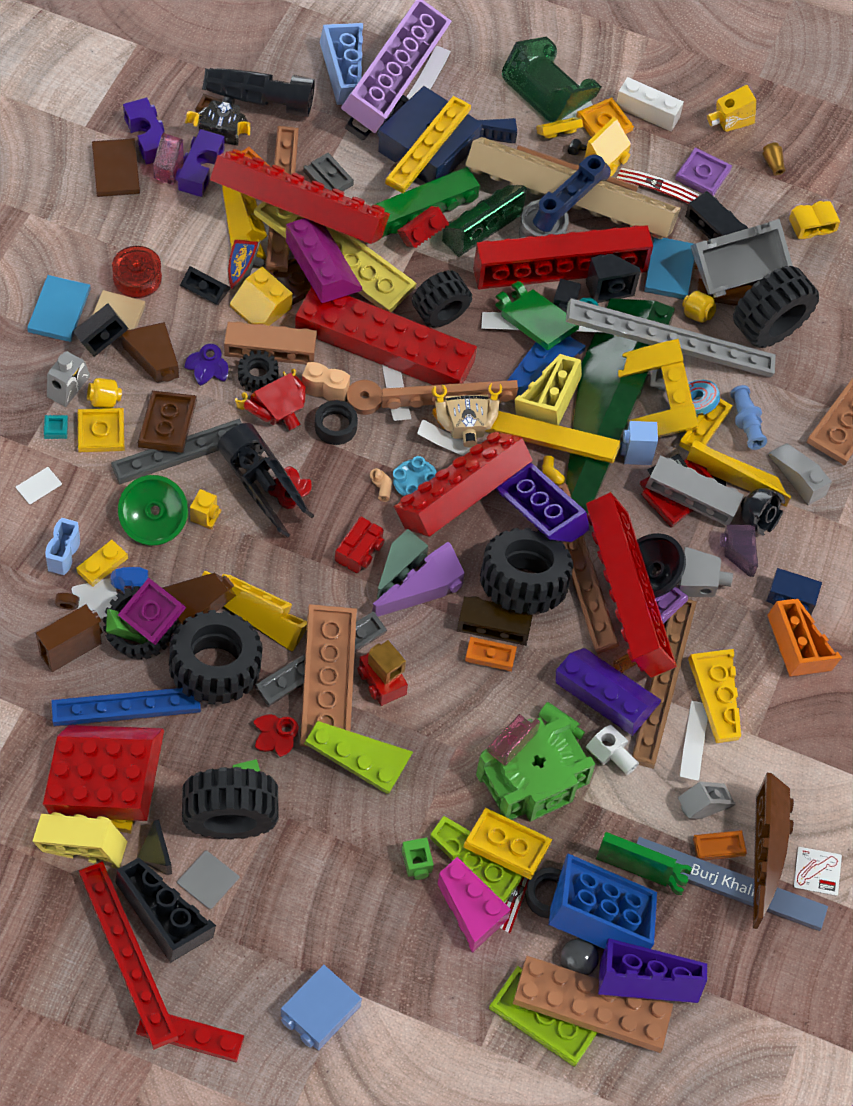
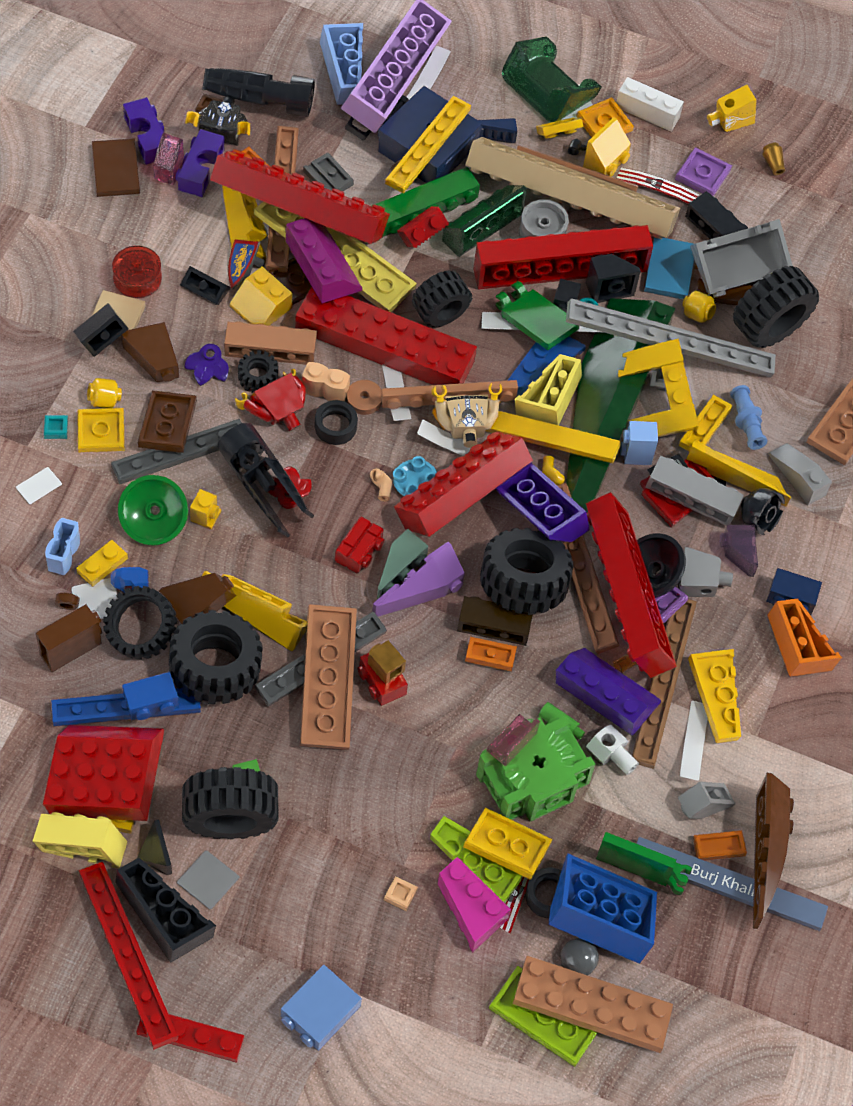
dark azure tile [27,275,91,342] -> none
light grey torso [47,351,90,407] -> none
bright green slope [106,609,149,644] -> none
magenta plate [118,578,186,645] -> none
red plate [253,714,299,757] -> none
lime wing [304,721,413,794] -> none
bright green brick [401,837,434,880] -> none
dark blue plate [533,155,611,232] -> none
dark purple wedge [598,938,707,1003] -> none
dark azure tile [688,379,720,416] -> none
yellow brick [789,201,840,239] -> none
white sticker [794,847,842,896] -> none
none -> blue brick [122,672,179,721]
none -> light nougat tile [384,876,418,911]

